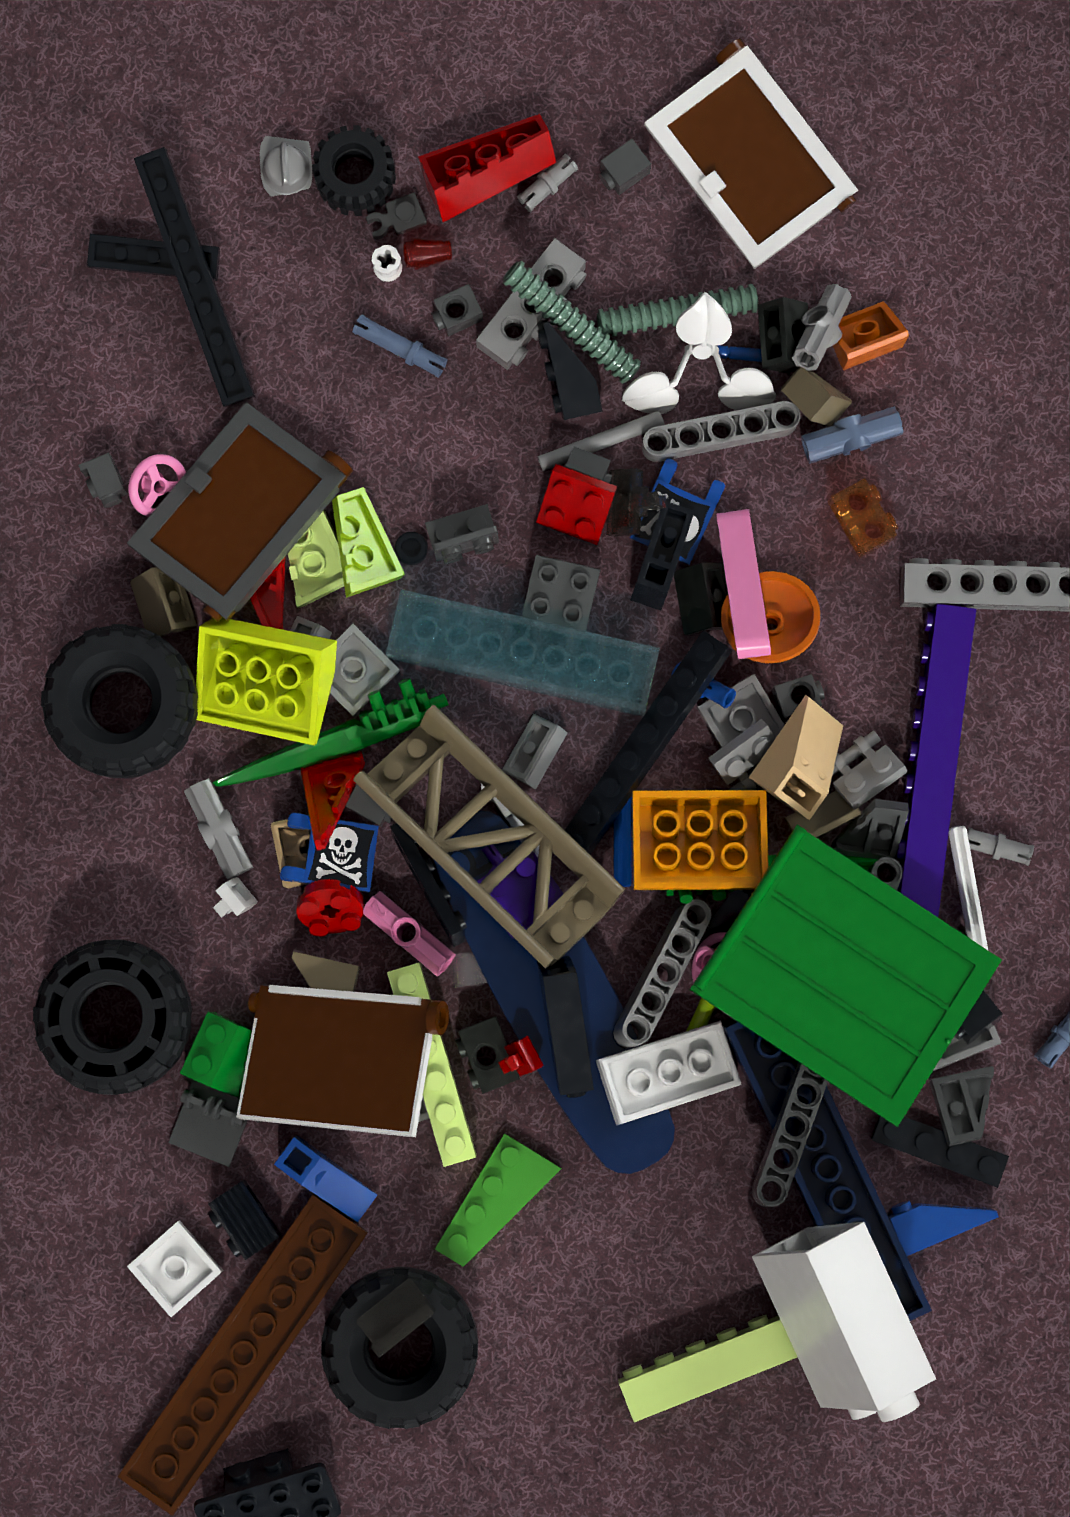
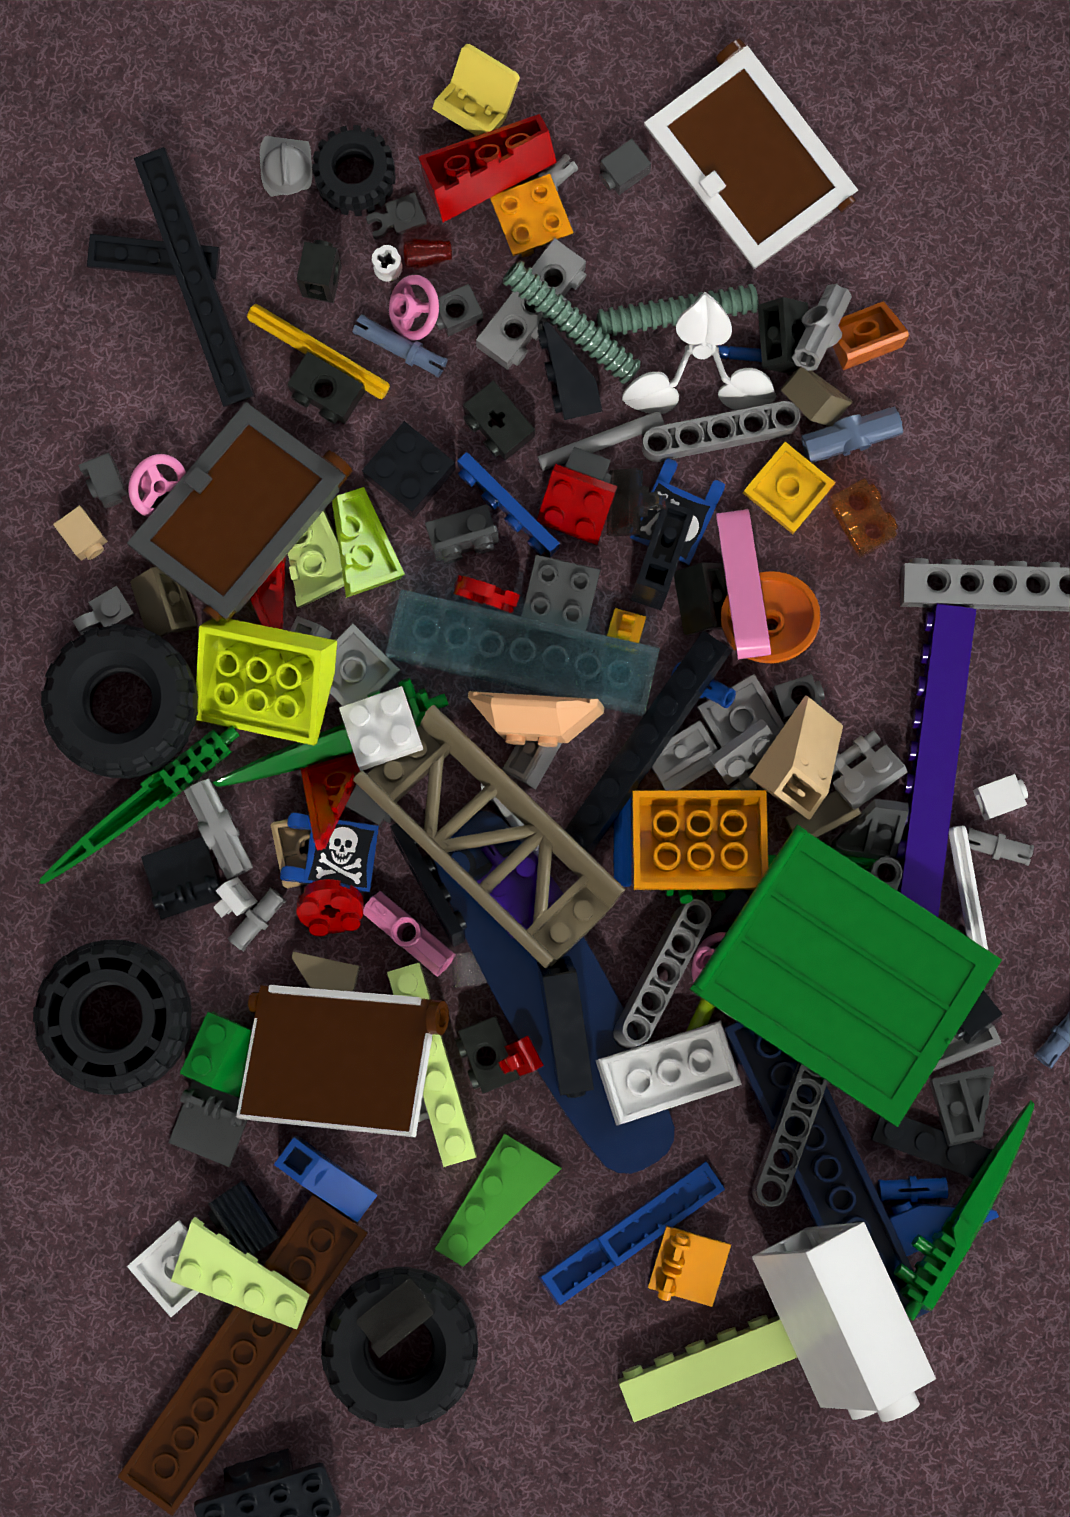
black tile [395,532,428,565] -> none
none -> green piece [39,726,240,884]
none -> tan brick [53,505,108,561]
none -> light grey plate [73,586,134,635]
none -> black hinge [141,837,222,920]
none -> yellowish green wing [171,1217,310,1329]
none -> light grey pin [228,887,287,952]
none -> yellow axle [247,304,390,399]
none -> pearl dark grey brick [287,352,365,424]
none -> pearl dark grey brick [296,240,342,303]
none -> white plate [339,686,423,771]
none -> black brick [362,421,456,519]
none -> bright pink piece [389,275,439,341]
none -> light yellow bracket [432,44,520,136]
none -> red plate [453,575,520,613]
none -> blue plate [457,452,560,557]
none -> pearl dark grey brick [463,380,535,461]
none -> light nougat wedge [468,691,604,747]
none -> light orange hinge [490,174,574,257]
none -> blue slope [538,1161,725,1306]
none -> light orange tile [606,608,646,649]
none -> light orange hinge [648,1225,731,1307]
none -> light grey plate [651,721,718,791]
none -> yellow plate [743,442,836,534]
none -> blue pin [878,1175,948,1203]
none -> green piece [894,1100,1034,1321]
none -> white brick [973,774,1028,821]

